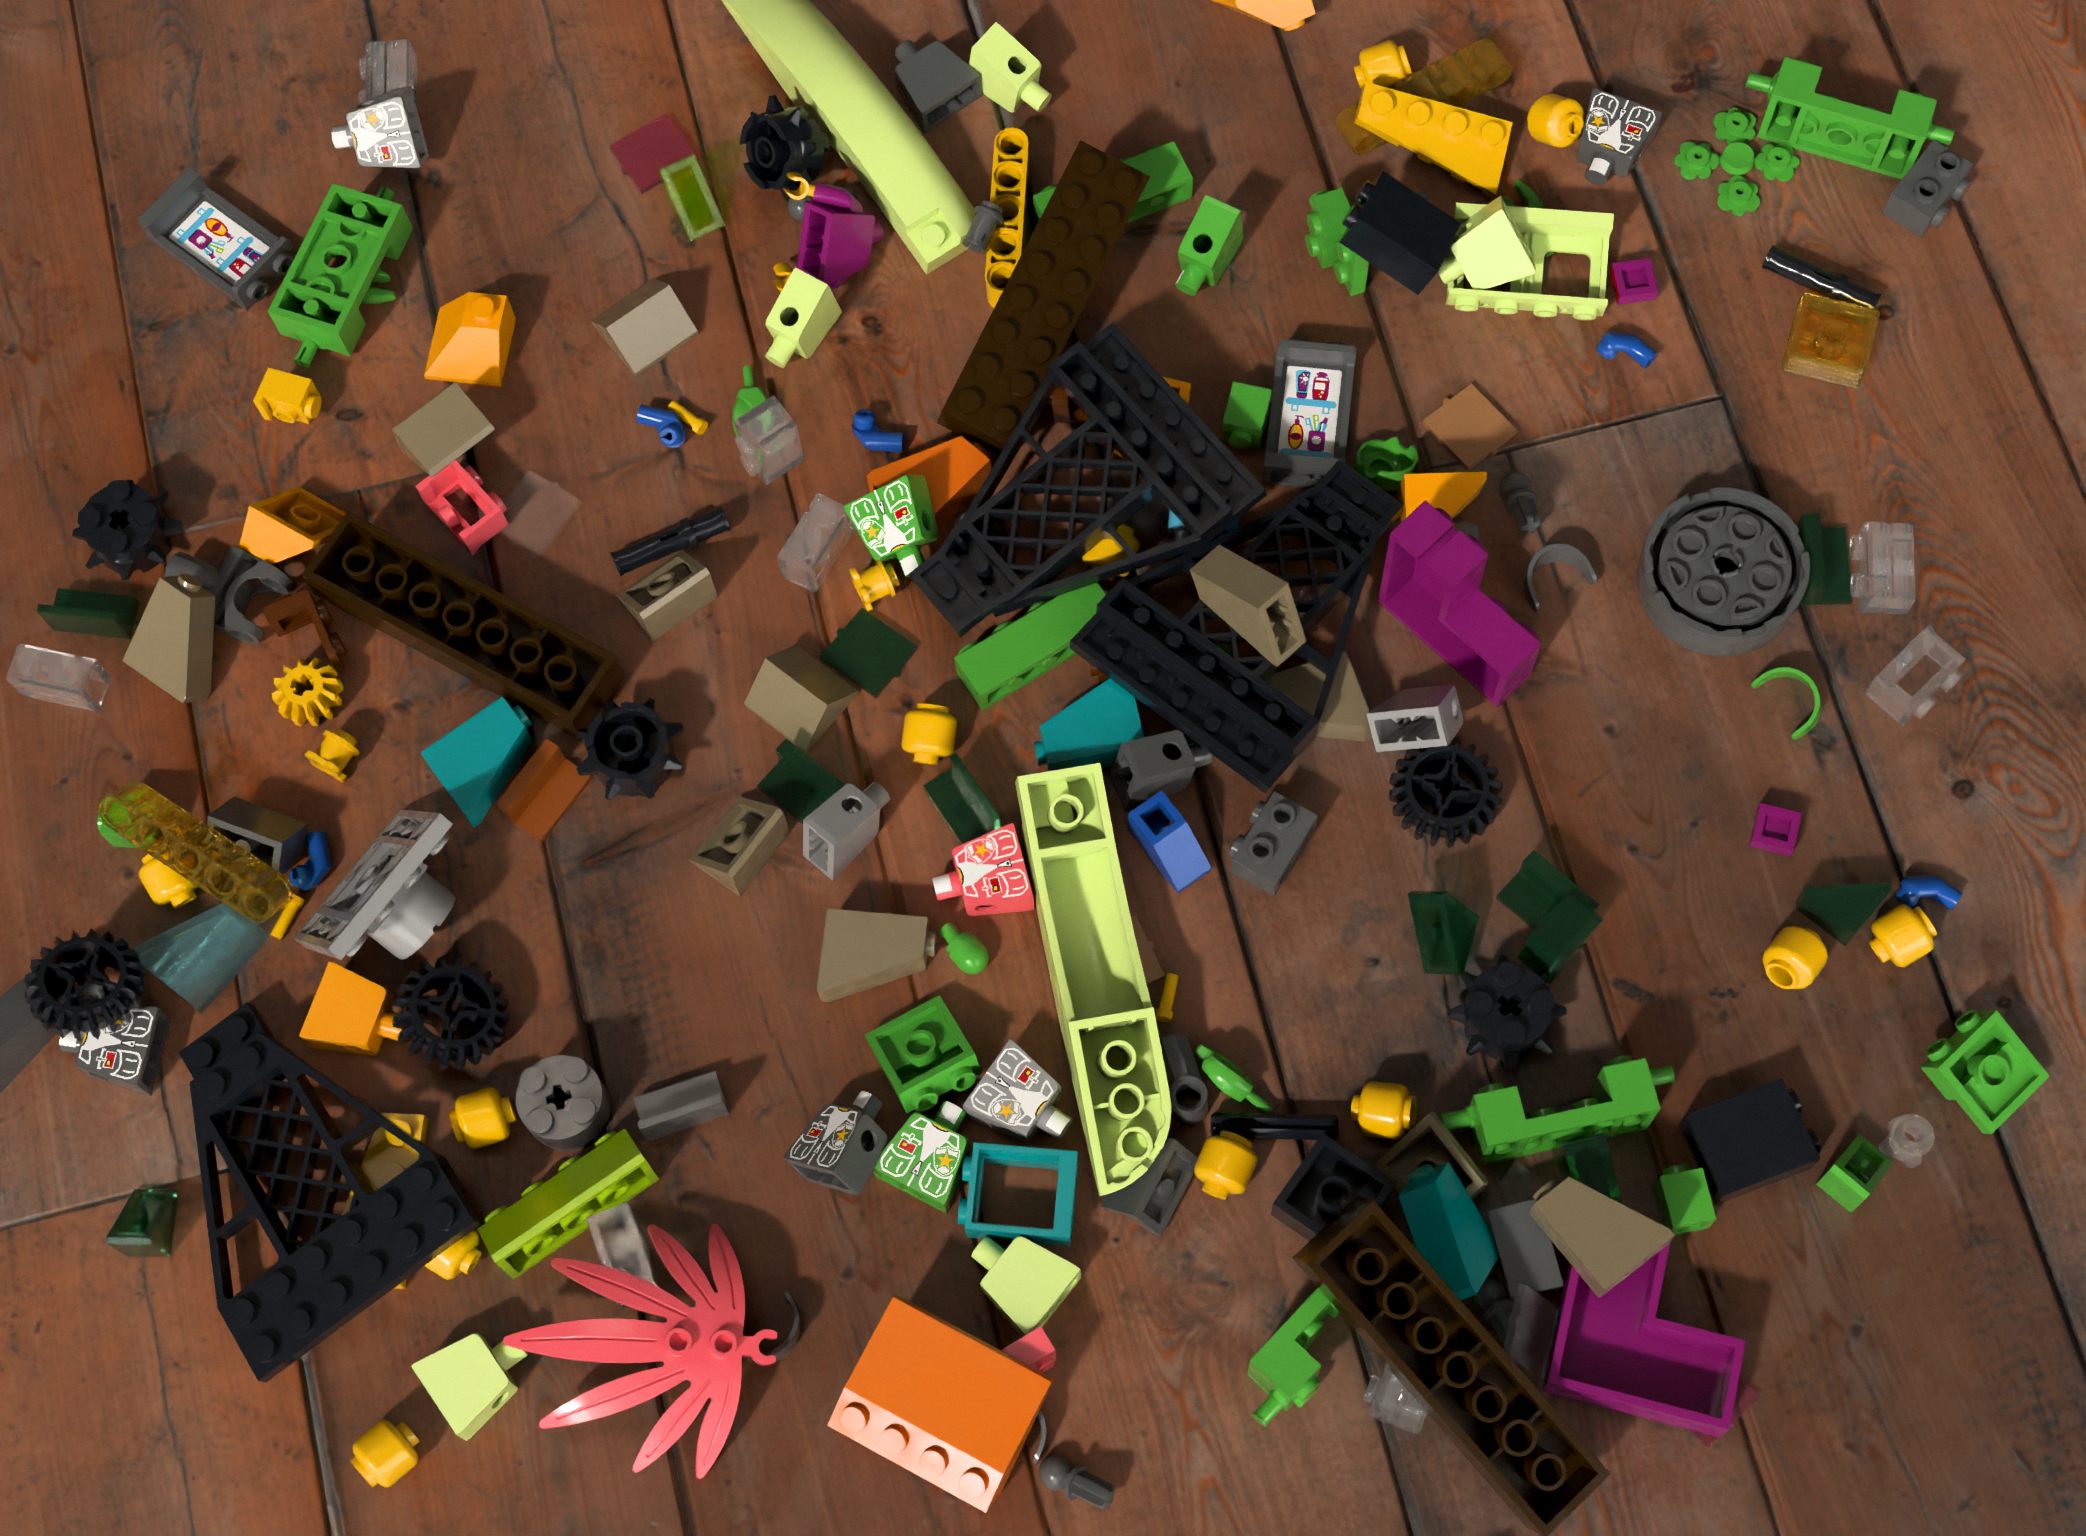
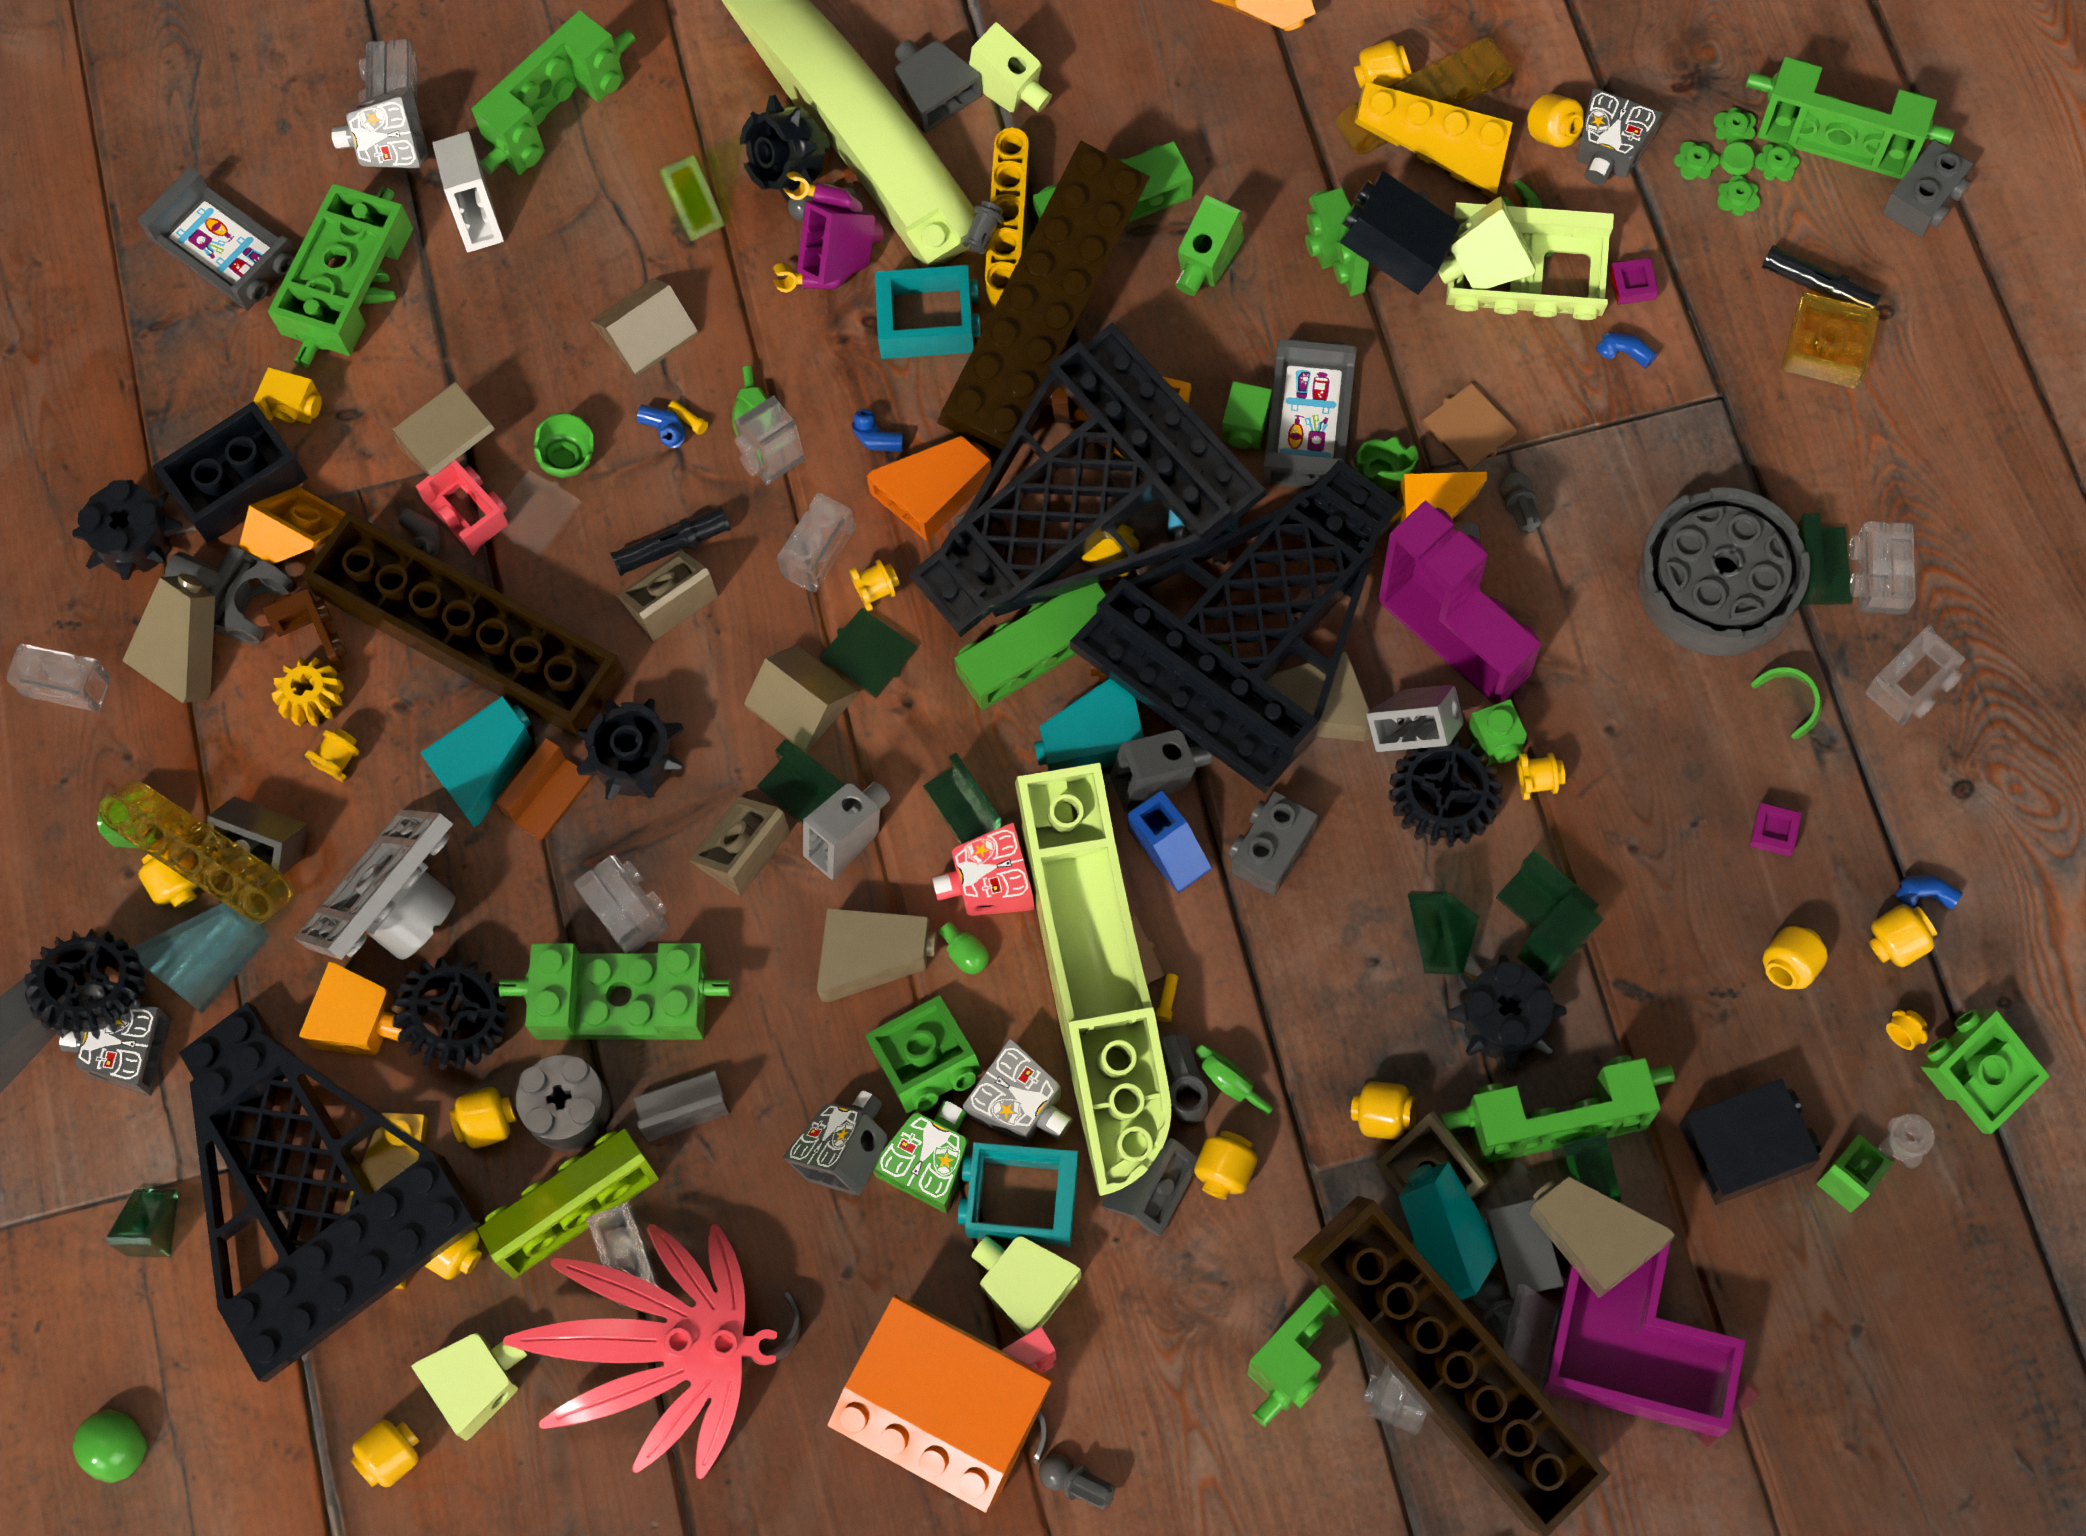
clear green panel [37,588,140,639] -> none
yellow piece [270,893,305,940] -> none
blue arm [289,831,332,891] -> none
light orange slope [424,292,516,387] -> none
clear pink piece [610,114,699,194] -> none
yellowish green torso [764,267,842,368] -> none
bright green torso [844,475,939,577] -> none
yellow head [901,703,957,765] -> none
dark tan slope [1190,545,1306,667] -> none
black axle [1210,1112,1339,1140] -> none
black brick [1271,1133,1397,1241] -> none
dark grey helmet [1523,543,1597,612] -> none
bright green brick [1652,1164,1717,1235] -> none
clear green slope [1795,882,1891,947] -> none
none -> bright green hair [72,1408,147,1483]
none -> black brick [152,401,308,544]
none -> dark grey arm [399,507,441,557]
none -> white slope [432,131,504,253]
none -> bright green brick [471,10,636,176]
none -> bright green brick [499,943,731,1040]
none -> bright green hair [534,412,594,478]
none -> clear brick [574,854,668,953]
none -> teal window [875,265,981,359]
none -> bright green brick [1467,699,1527,766]
none -> yellow brick [1517,752,1565,800]
none -> yellow plate [1886,1010,1928,1050]

